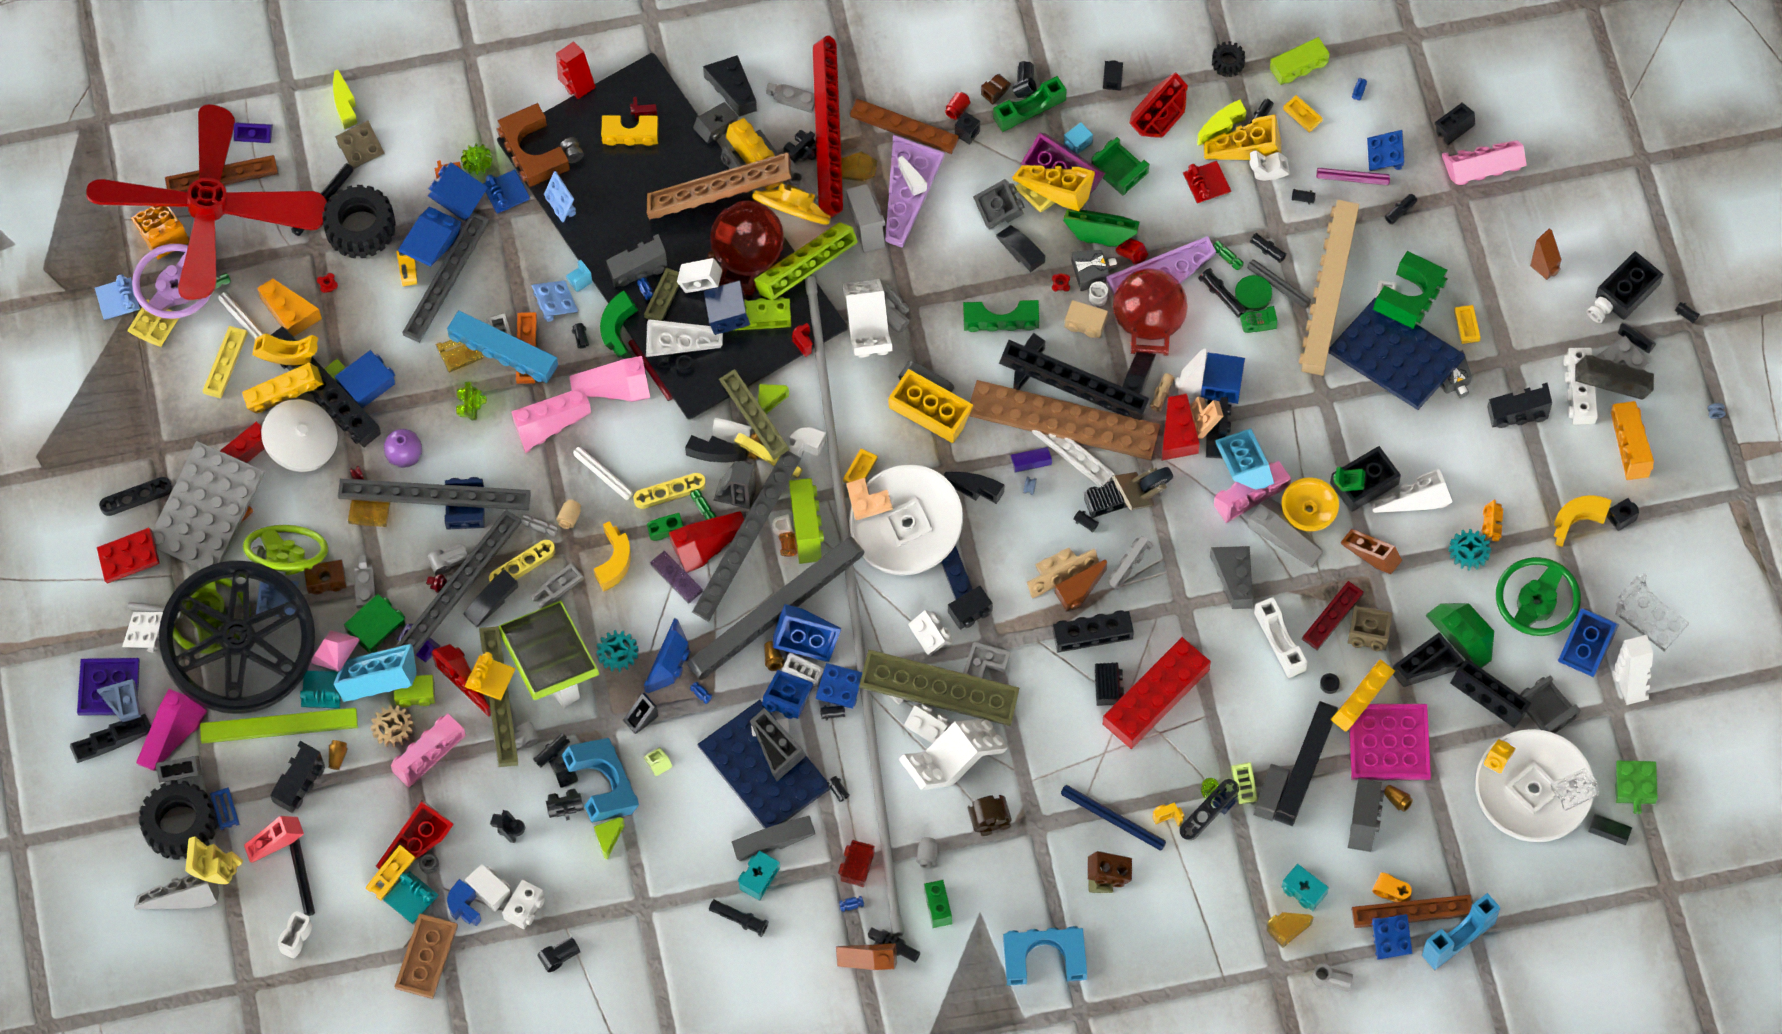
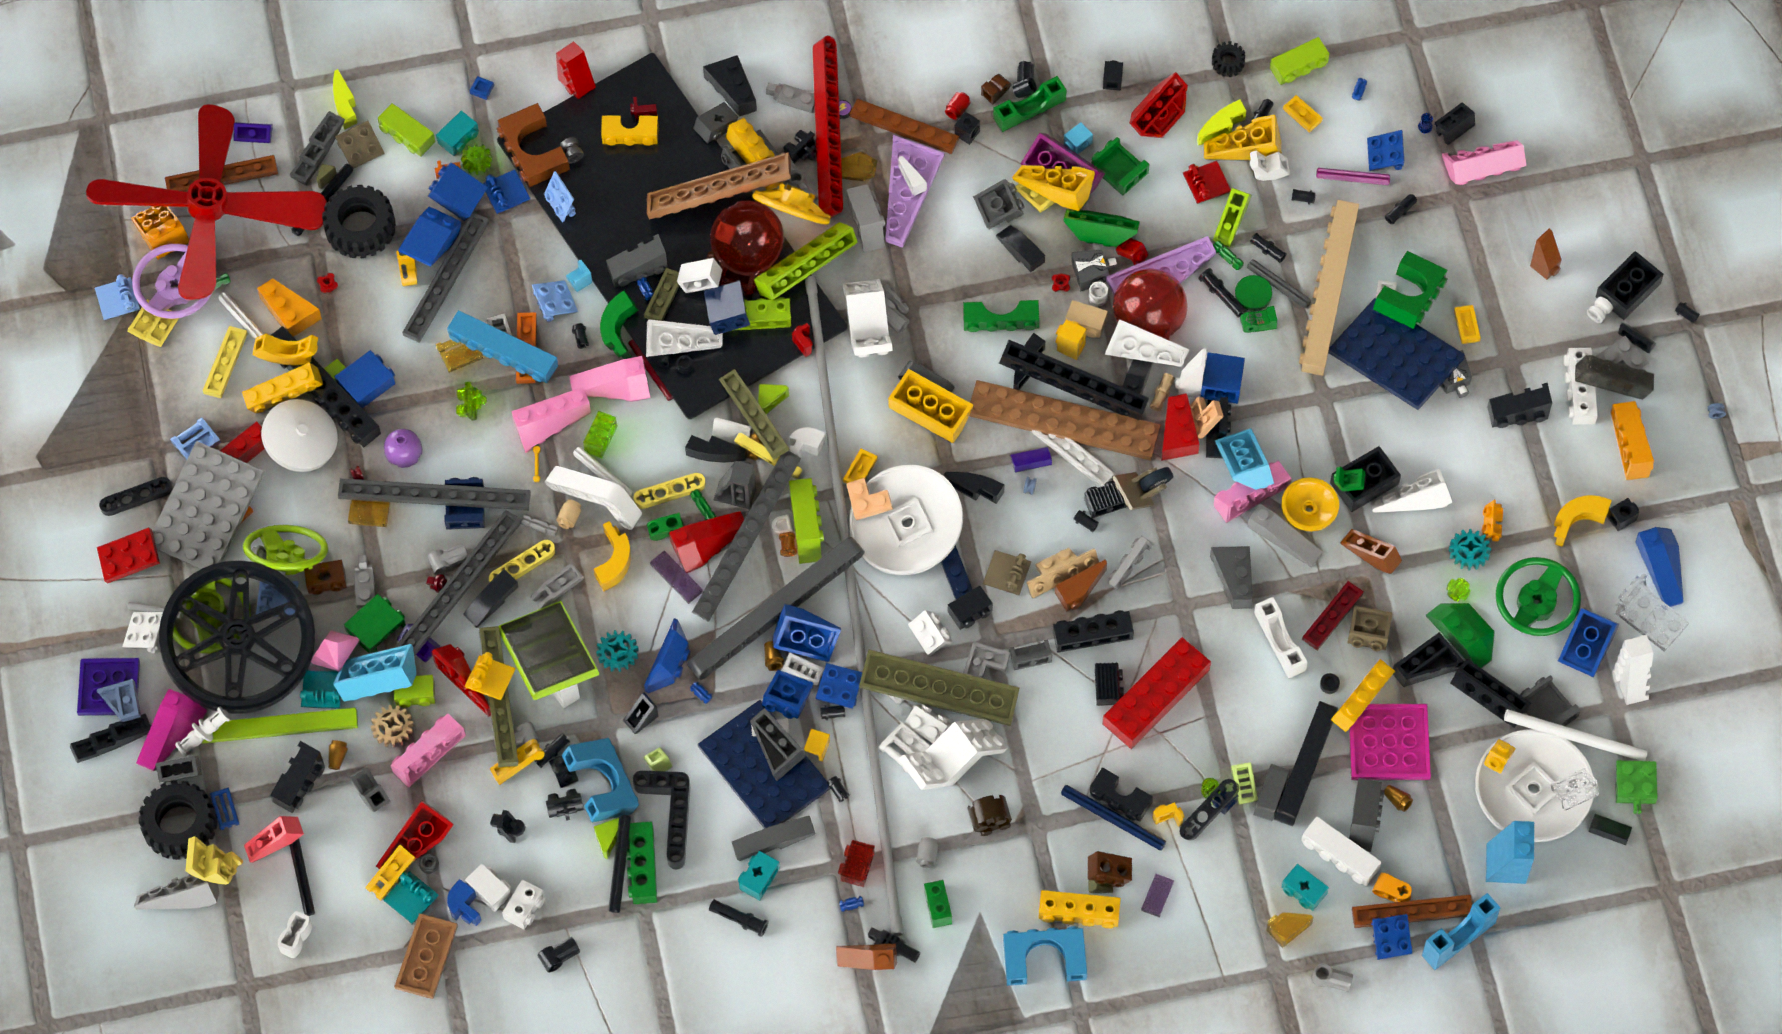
none -> light blue plate [170,417,221,460]
none -> white piece [175,706,231,756]
none -> dark grey slope [290,111,345,185]
none -> olive slope [316,164,337,189]
none -> dark grey brick [349,767,391,812]
none -> lime brick [377,103,436,157]
none -> teal brick [436,110,479,156]
none -> blue tile [470,76,494,100]
none -> yellow plate [490,739,544,785]
none -> yellow hinge [533,446,541,482]
none -> white beam [545,466,642,530]
none -> clear neon green brick [583,411,617,459]
none -> black axle [608,815,631,913]
none -> green brick [627,821,657,904]
none -> black beam [633,770,690,870]
none -> yellow panel [804,729,830,762]
none -> tile [839,100,852,119]
none -> white plate [878,722,930,773]
none -> dark tan hinge [983,550,1032,595]
none -> dark grey hinge [1009,639,1052,670]
none -> yellow brick [1039,890,1121,928]
none -> yellow brick [1055,319,1087,360]
none -> black arch [1090,767,1153,822]
none -> white wing [1104,320,1189,367]
none -> clear purple tile [1141,874,1174,918]
none -> lime slope [1212,188,1252,247]
none -> white brick [1302,816,1381,886]
none -> clear blue pin [1418,113,1433,134]
none -> clear neon green gear [1446,578,1471,602]
none -> dark azure slope [1486,821,1534,884]
none -> white piece [1504,709,1647,761]
none -> blue wedge [1635,527,1684,609]

